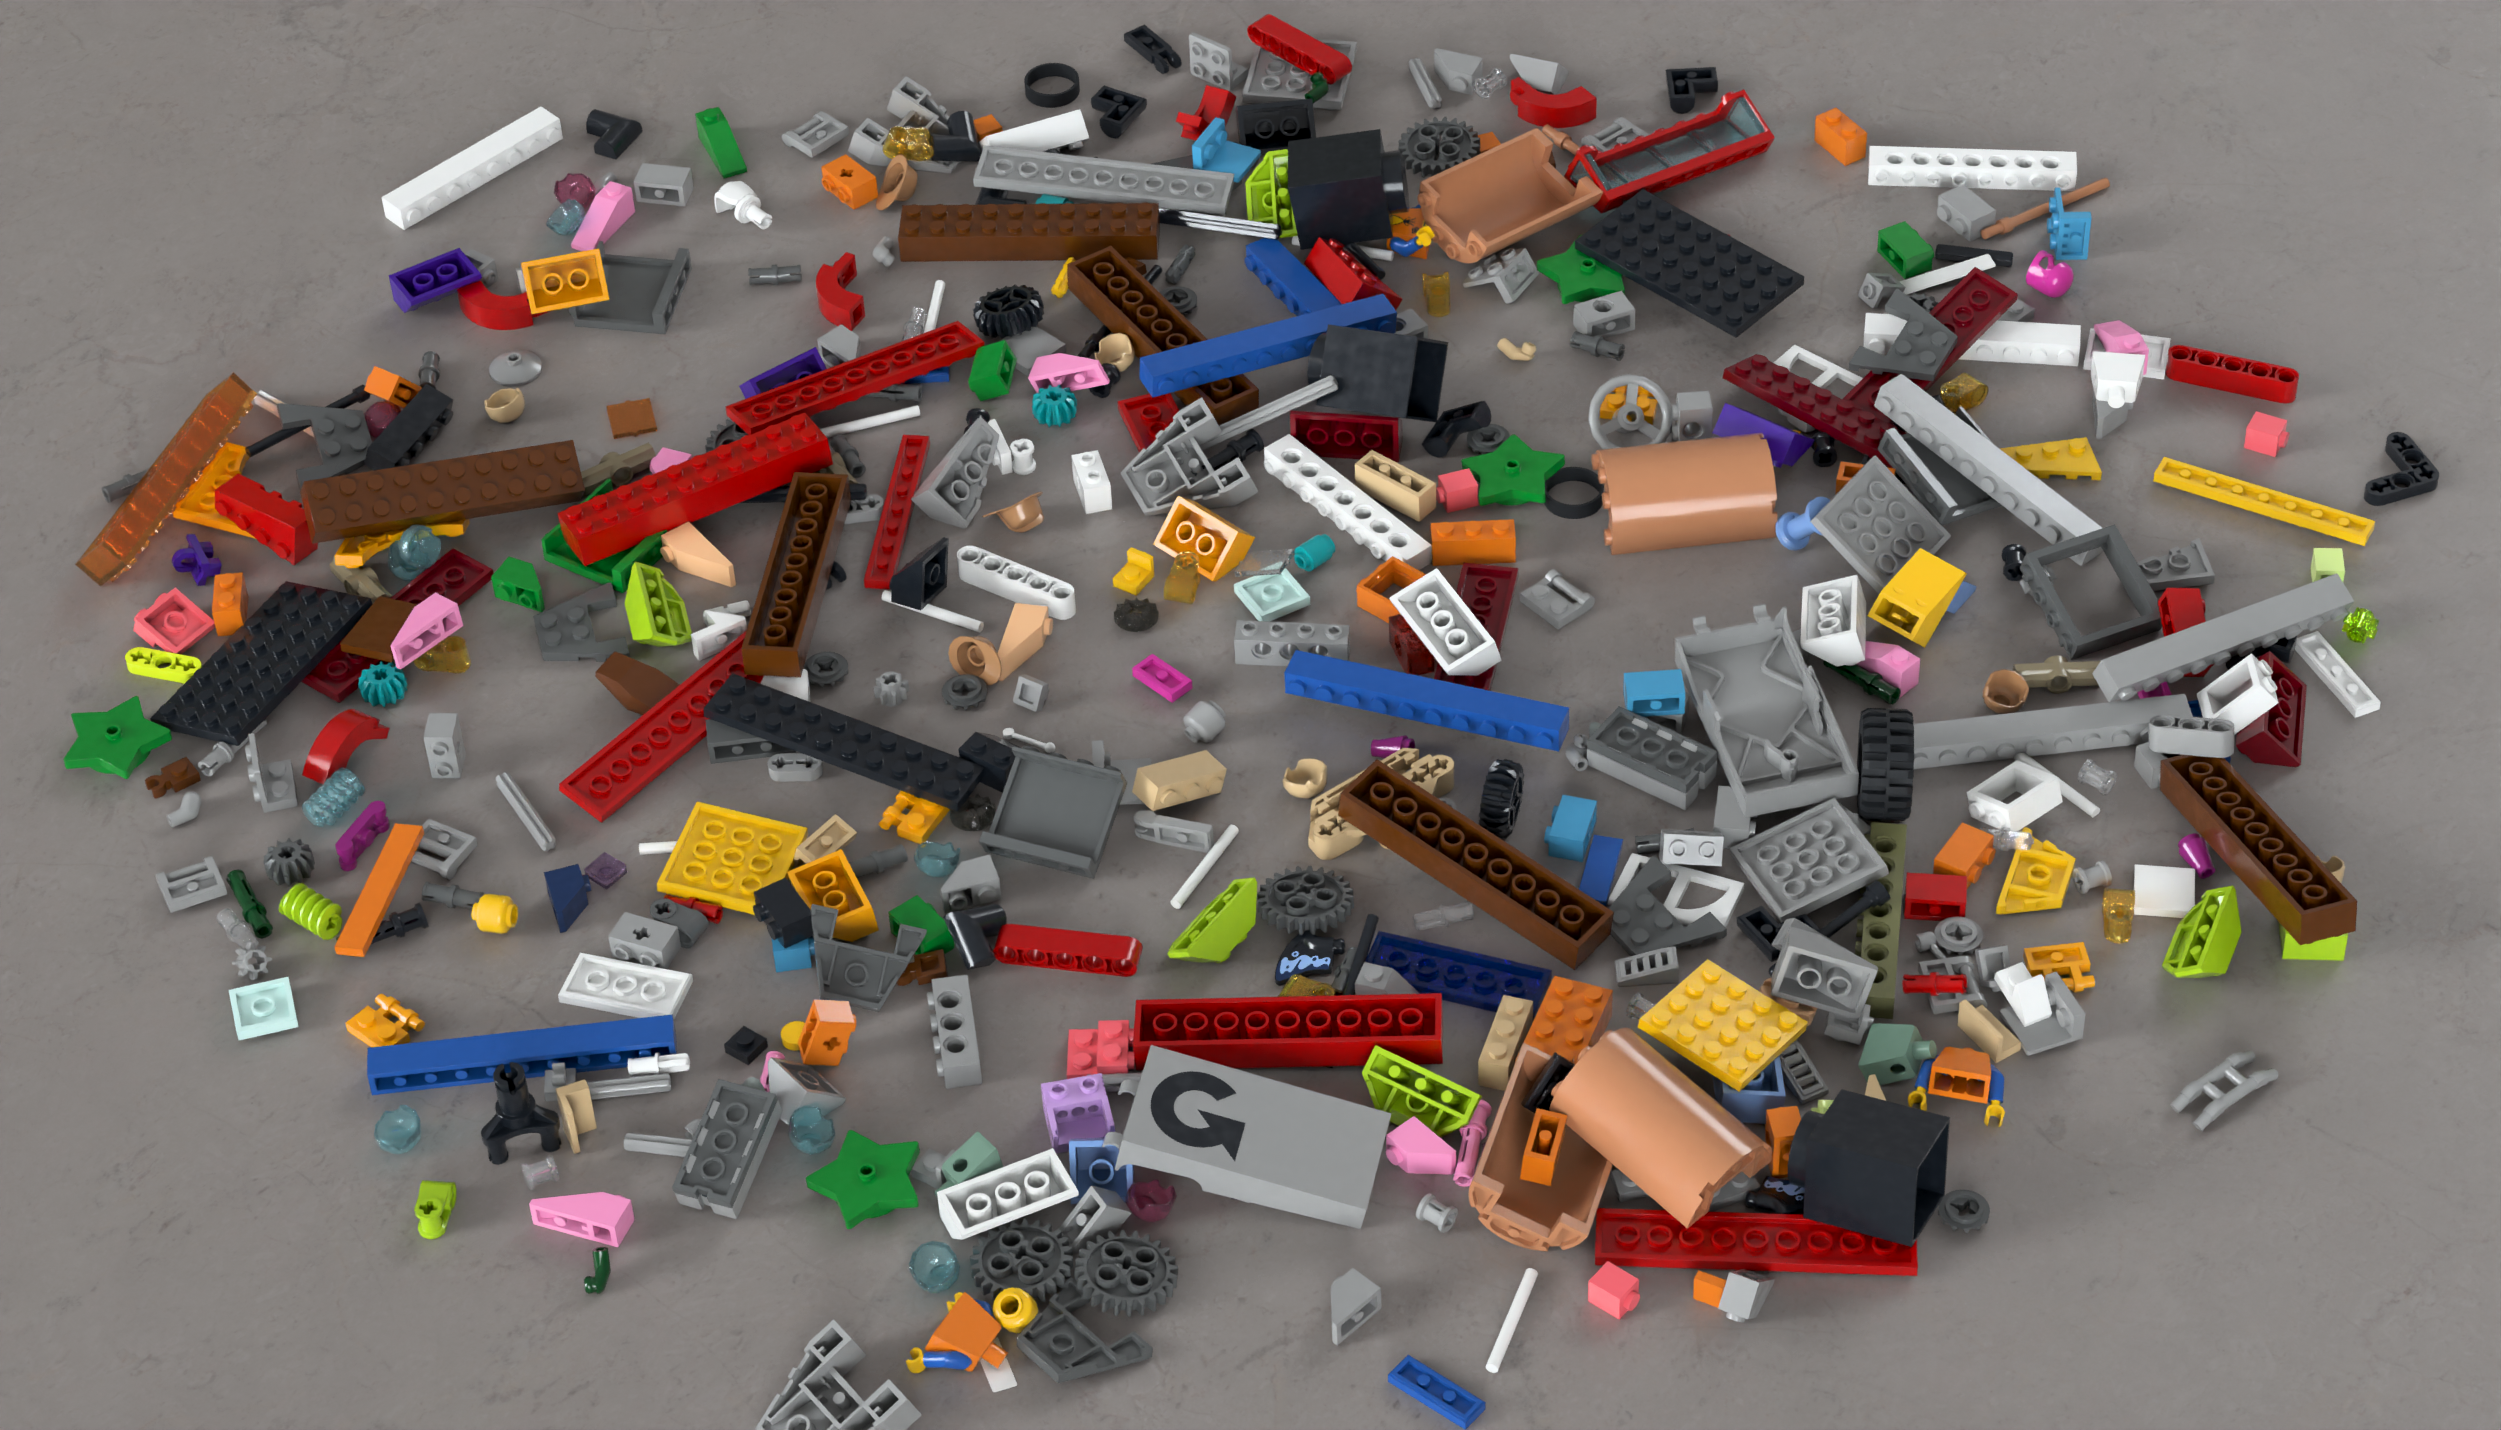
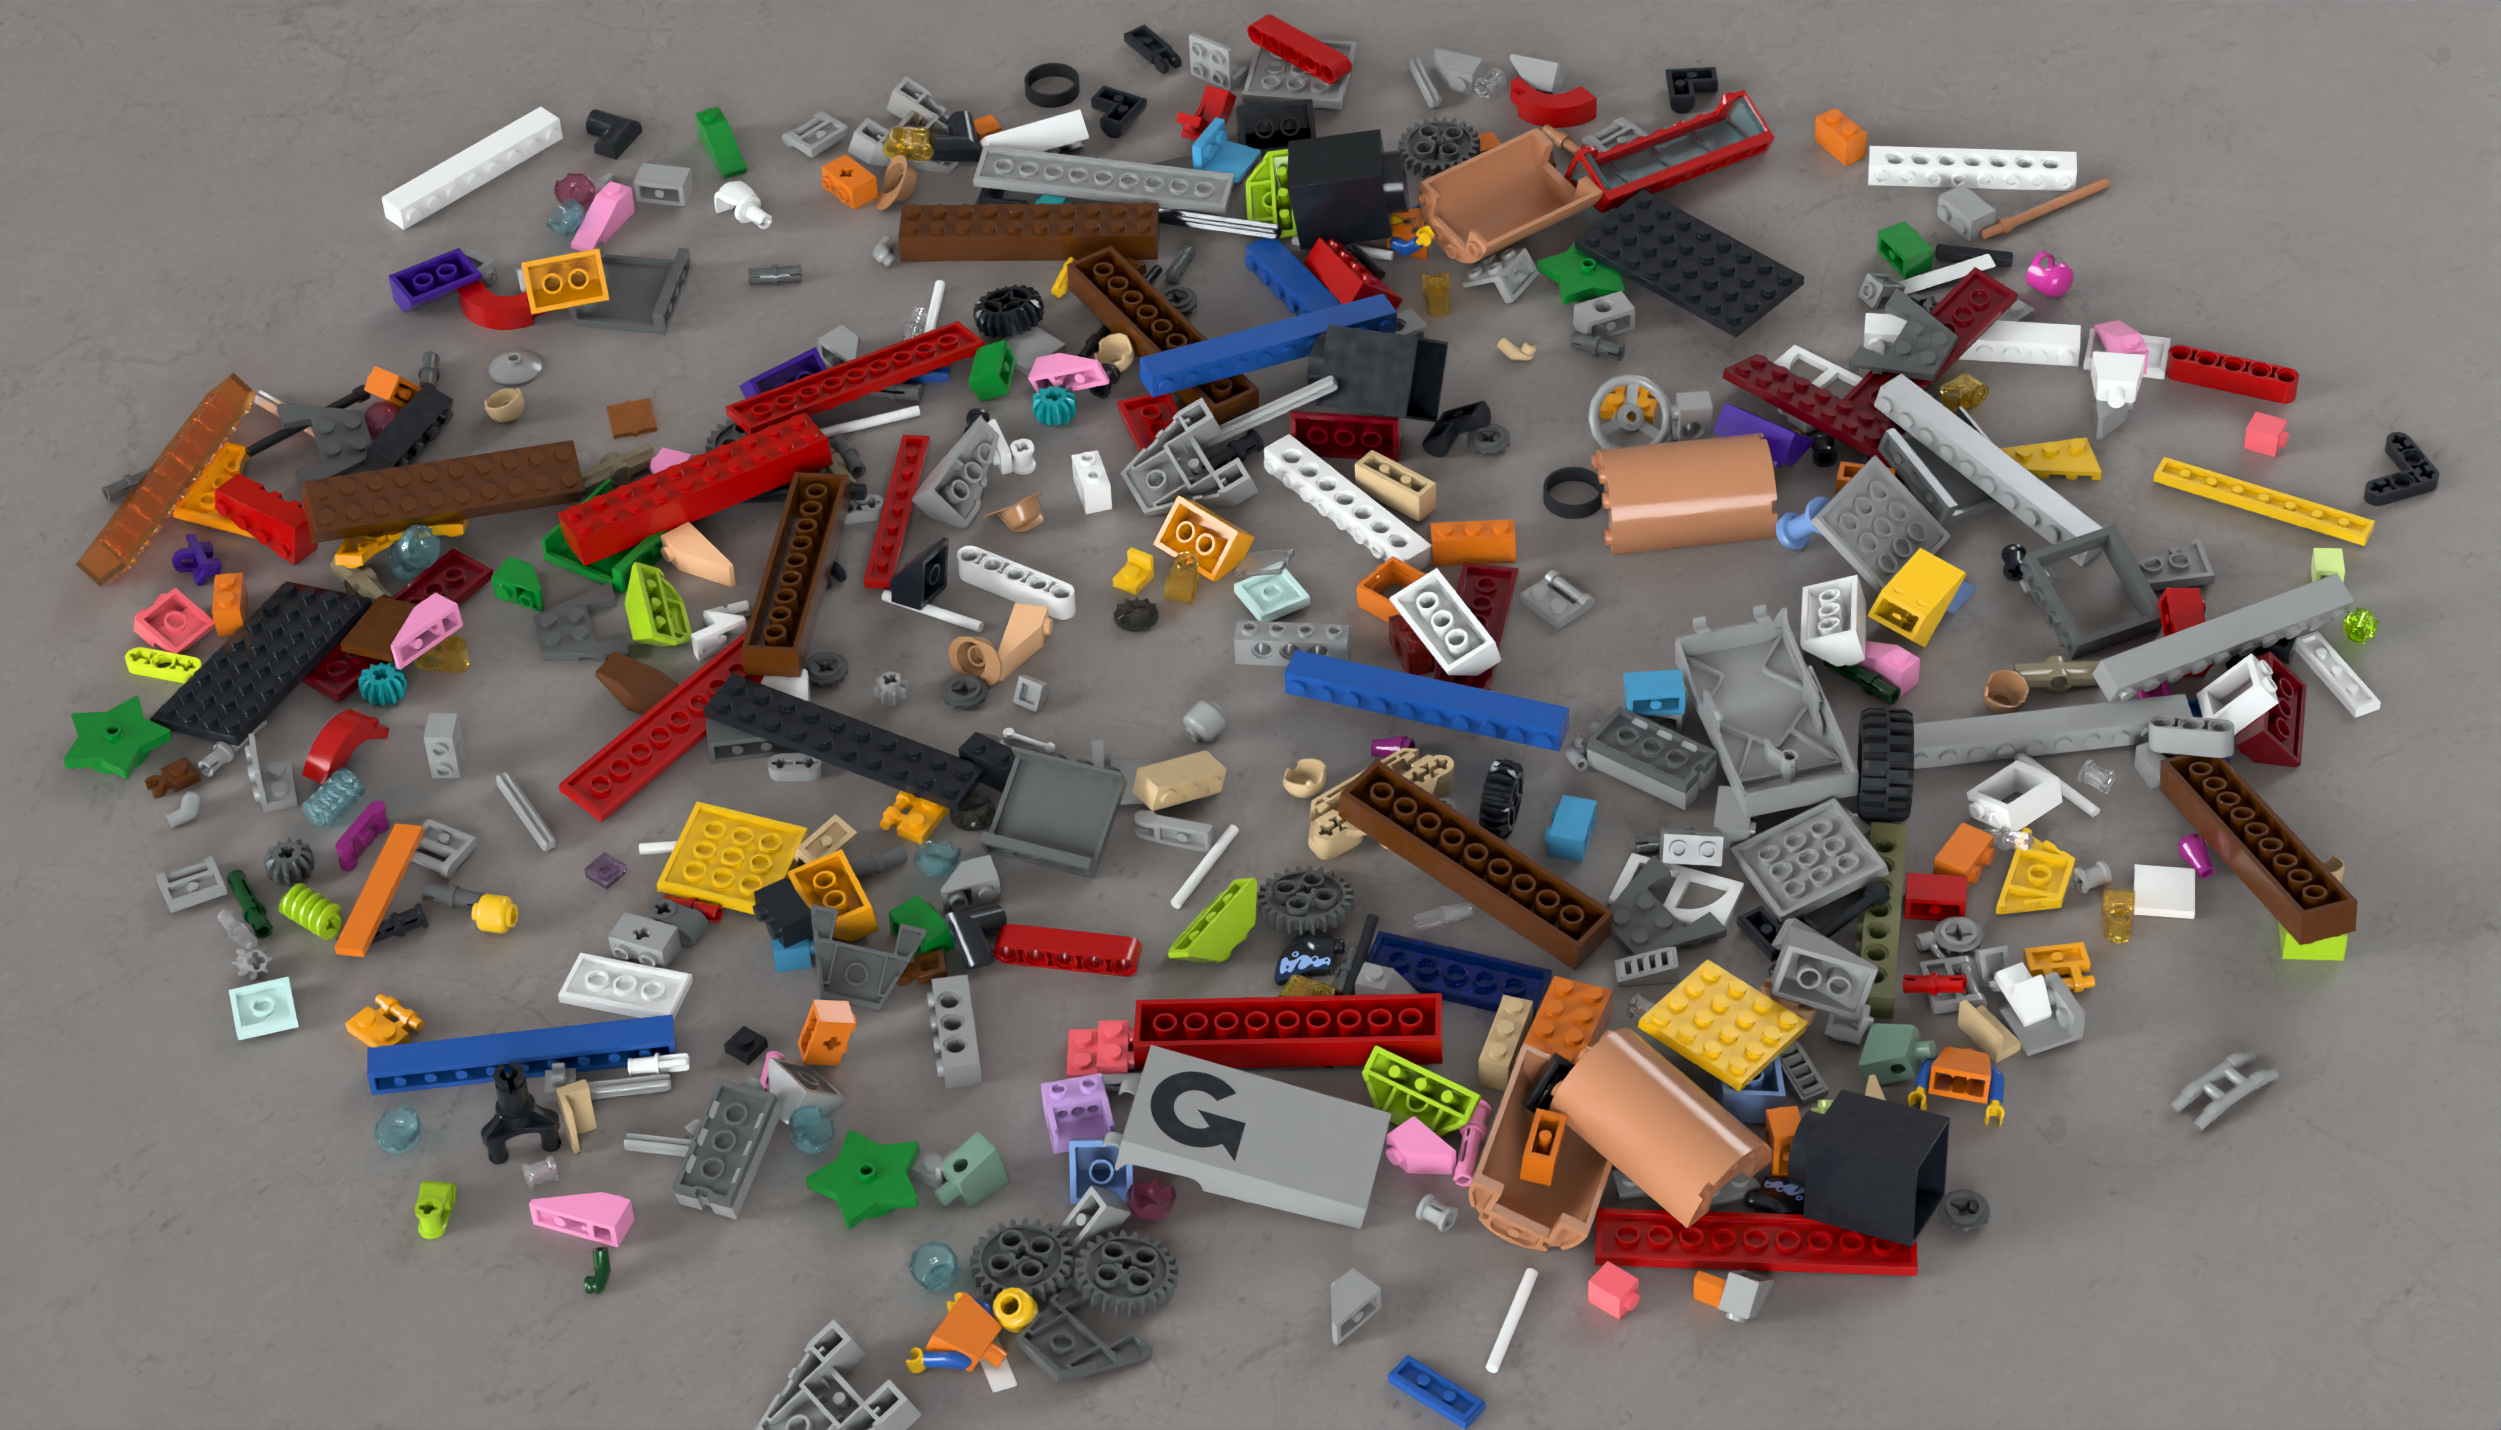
dark blue slope [544,864,591,933] -> none
yellow tile [781,1021,805,1051] -> none
red arch [816,252,865,331] -> none
white slope [937,1148,1079,1240] -> none
dark pink plate [1132,654,1193,703] -> none
teal brick [1294,534,1336,572] -> none
dark green arm [1305,72,1329,104] -> none
coral brick [1436,468,1478,513] -> none
green plate [1461,434,1565,506] -> none
blue tile [1579,835,1623,907] -> none
dark azure bracket [2047,187,2092,260] -> none
lime wedge [2162,885,2242,978] -> none

